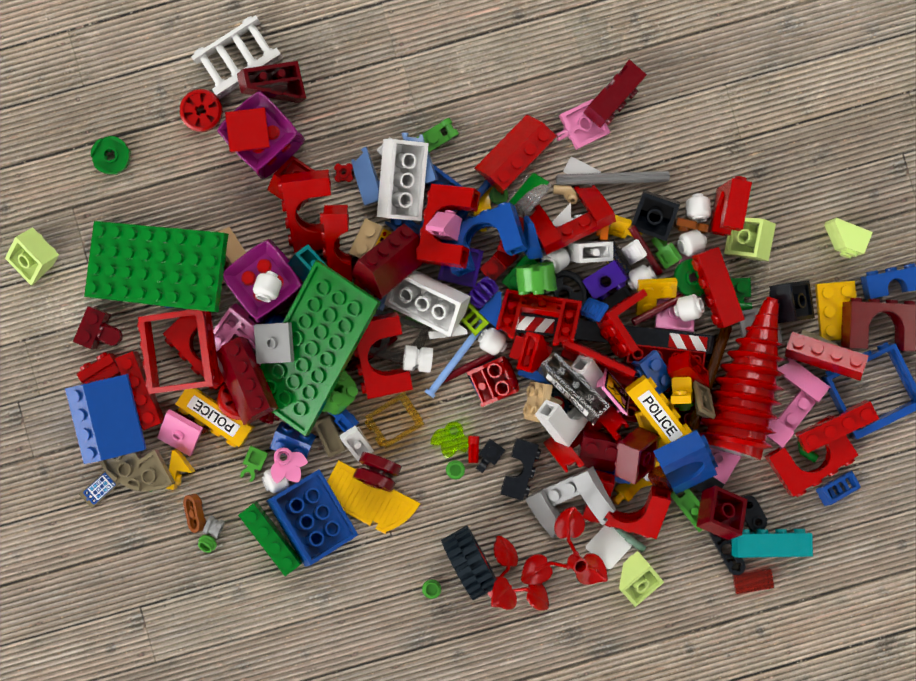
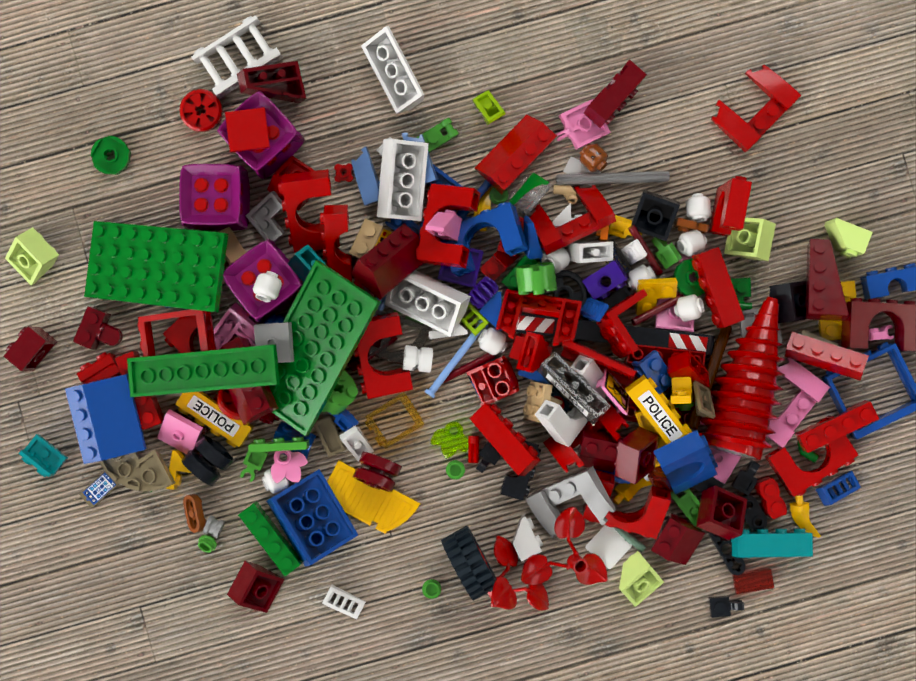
none -> dark red brick [3,326,58,371]
none -> teal bracket [18,434,68,477]
none -> green plate [127,344,280,397]
none -> magenta piece [179,164,250,231]
none -> black wheel [181,435,234,486]
none -> dark red slope [227,561,285,613]
none -> light grey plate [246,191,285,243]
none -> bright green plate [248,436,310,452]
none -> white slope [322,585,366,619]
none -> white slope [361,26,424,114]
none -> red brick [469,403,541,476]
none -> lime slope [472,90,506,125]
none -> white slope [512,514,543,561]
none -> dark orange head [580,144,608,172]
none -> dark red slope [651,513,705,565]
none -> black plate [709,595,744,618]
none -> red wedge [711,64,801,152]
none -> black plate [731,460,760,496]
none -> red brick [755,476,787,519]
none -> yellow bar [790,495,821,538]
none -> dark red wedge [806,239,849,321]
none -> bright pink plate [868,325,894,341]

